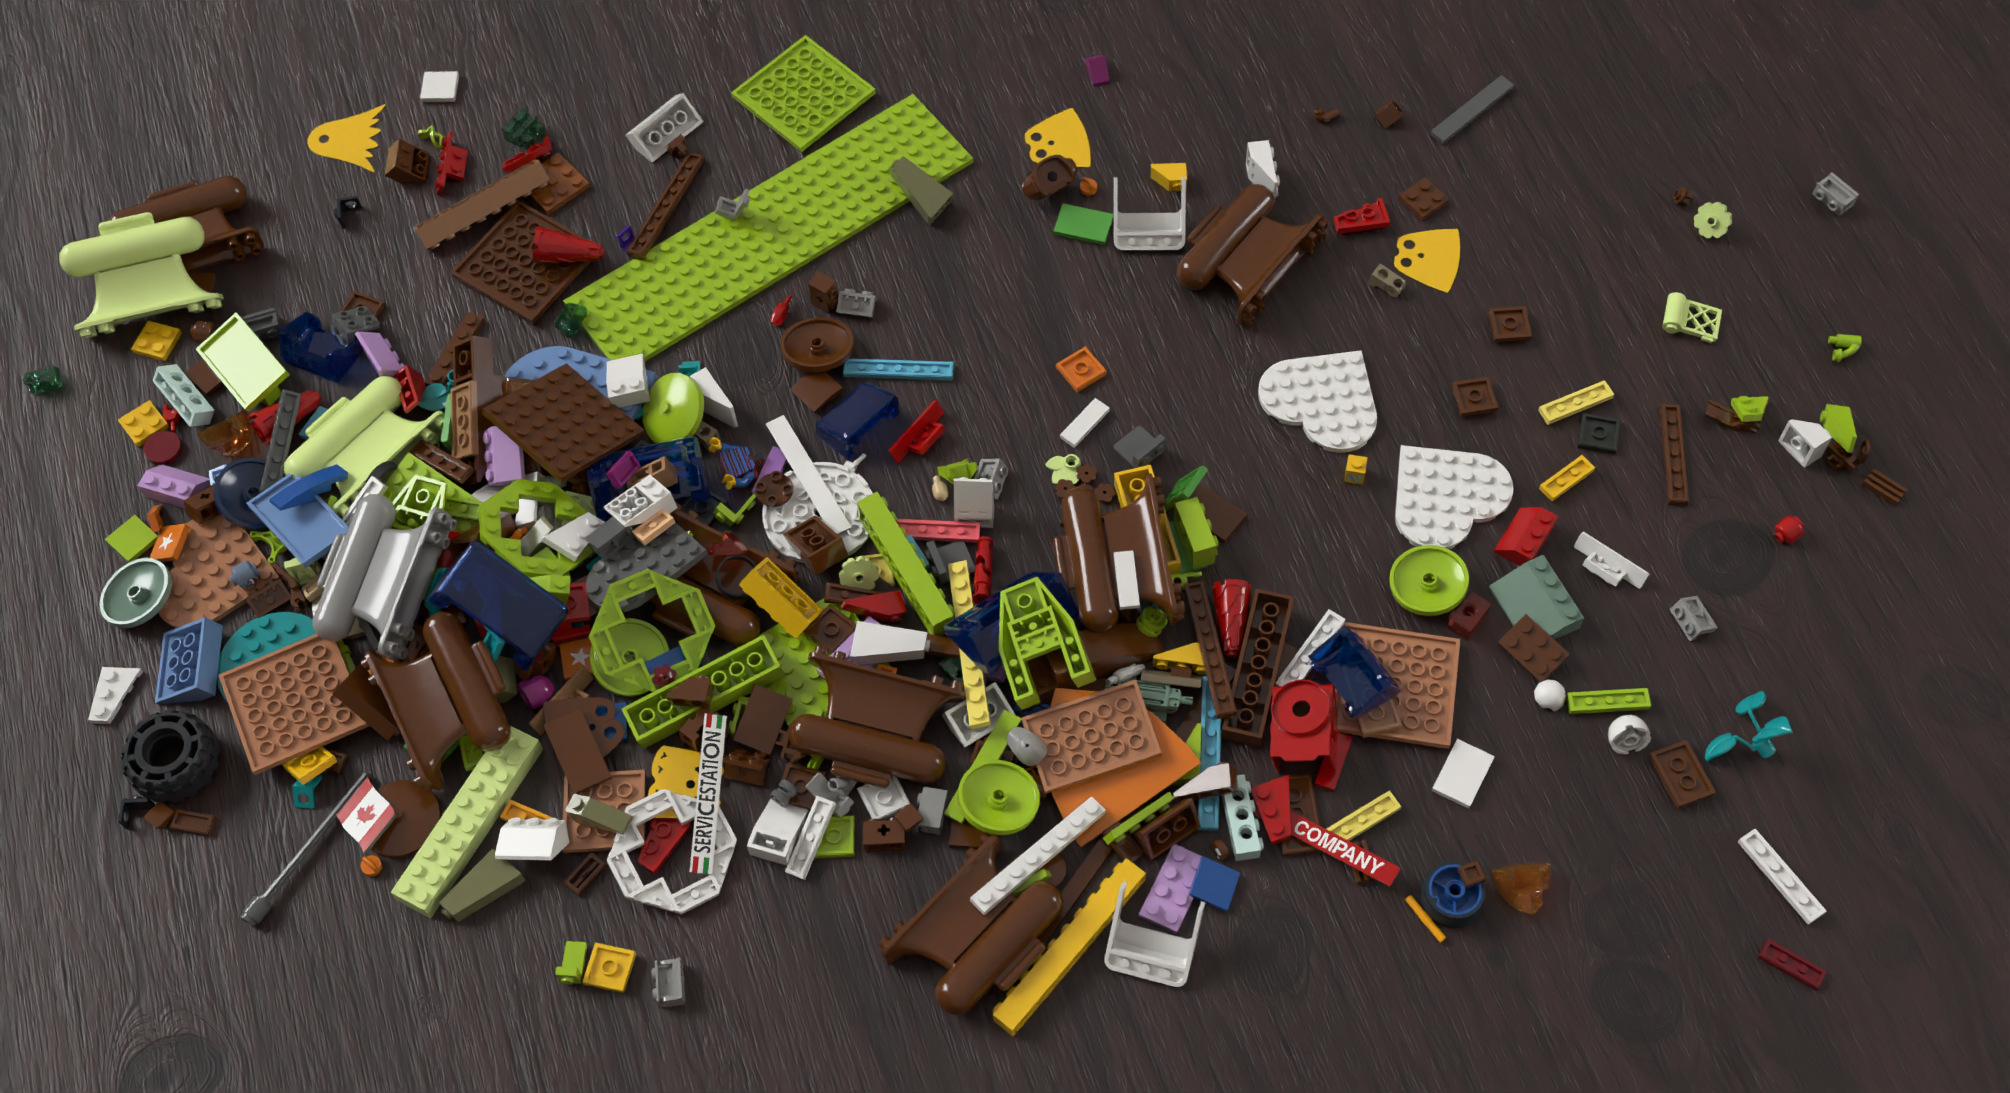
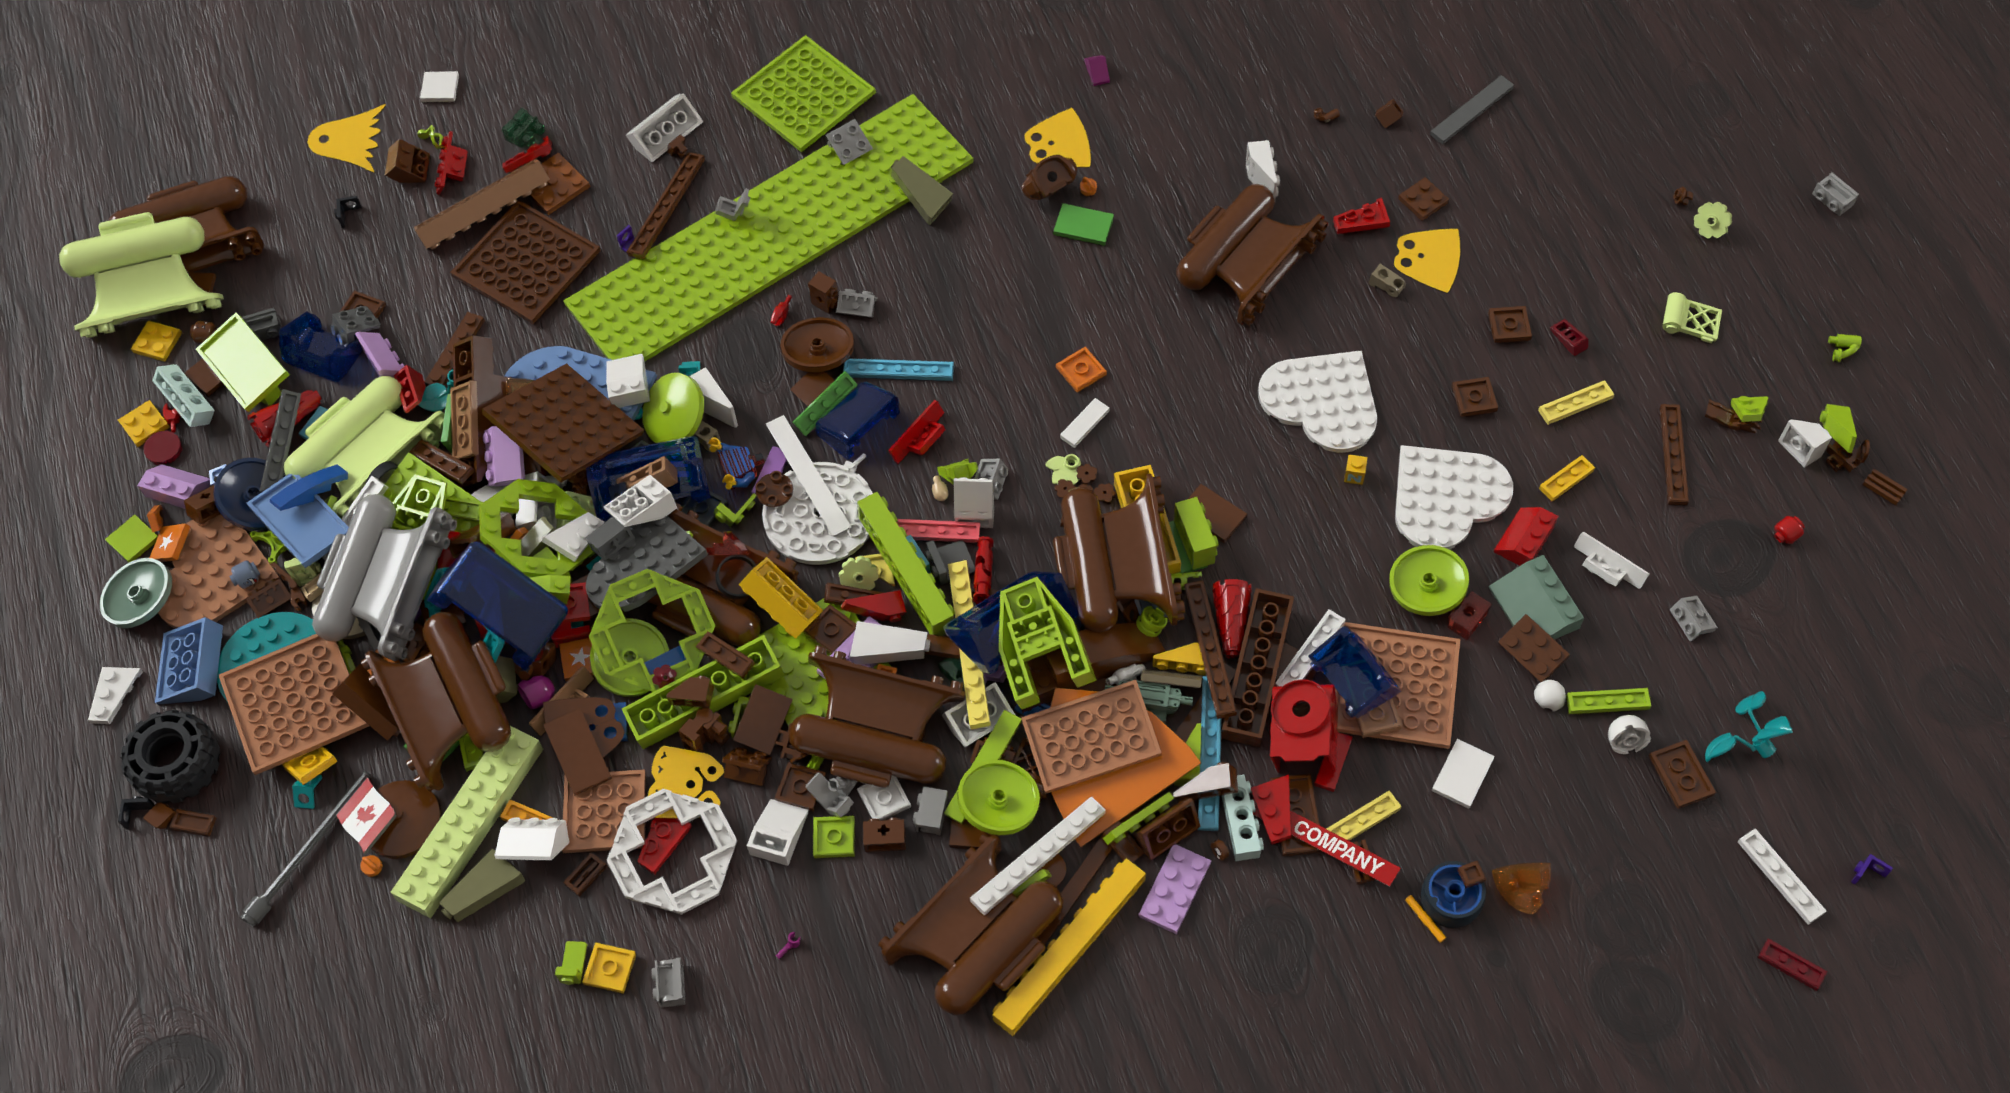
clear green piece [22,366,62,395] -> none
clear orange brick [197,410,251,456] -> none
reddish brown tile [326,749,350,775] -> none
red cone [533,226,605,263] -> none
clear green piece [554,303,587,338] -> none
olive slope [565,794,633,835] -> none
magenta tile [606,451,641,489] -> none
light nougat plate [632,508,676,545] -> none
white sticker [690,713,727,874] -> none
dark grey wheel [770,779,798,808] -> none
reddish brown slope [783,515,848,575] -> none
white tile [785,796,837,880] -> none
reddish brown tile [895,803,924,833] -> none
light grey cap [1007,727,1047,766] -> none
white windscreen [1104,881,1205,987] -> none
white tile [1113,551,1140,610] -> none
white windscreen [1114,177,1186,250] -> none
dark grey bracket [1114,426,1166,468] -> none
yellow slope [1150,163,1187,192] -> none
bright green tile [1164,465,1208,512] -> none
reddish brown tile [1171,666,1193,678] -> none
blue tile [1188,856,1240,912] -> none
pearl dark grey tile [1577,413,1621,454] -> none
none -> reddish brown tile [696,632,755,679]
none -> magenta hand [776,932,801,959]
none -> bright green tile [792,371,858,436]
none -> light grey hinge [826,119,873,165]
none -> dark red slope [1550,319,1589,356]
none -> dark purple bracket [1851,854,1893,885]

